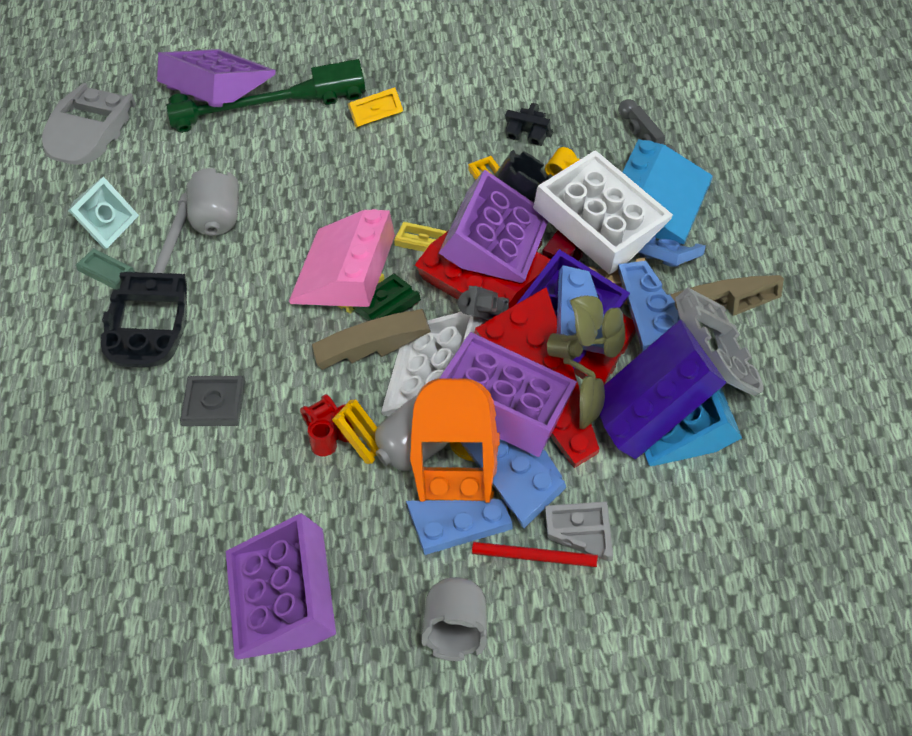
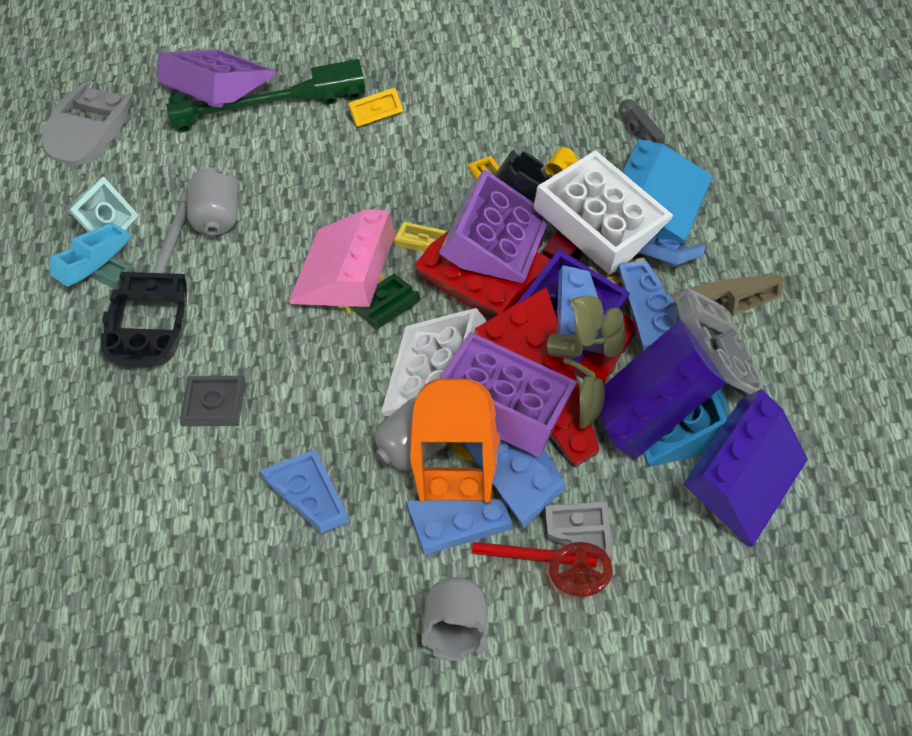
medium lavender slope [226,513,336,659] -> none
red piece [300,394,359,457] -> none
dark tan slope [312,309,431,370] -> none
yellow tile [332,399,379,464] -> none
dark grey hips [458,286,509,321] -> none
black hips [505,103,553,146] -> none
none -> medium azure slope [50,222,131,287]
none -> medium blue wing [259,450,349,533]
none -> clear red piece [549,542,613,597]
none -> dark purple slope [683,389,808,547]

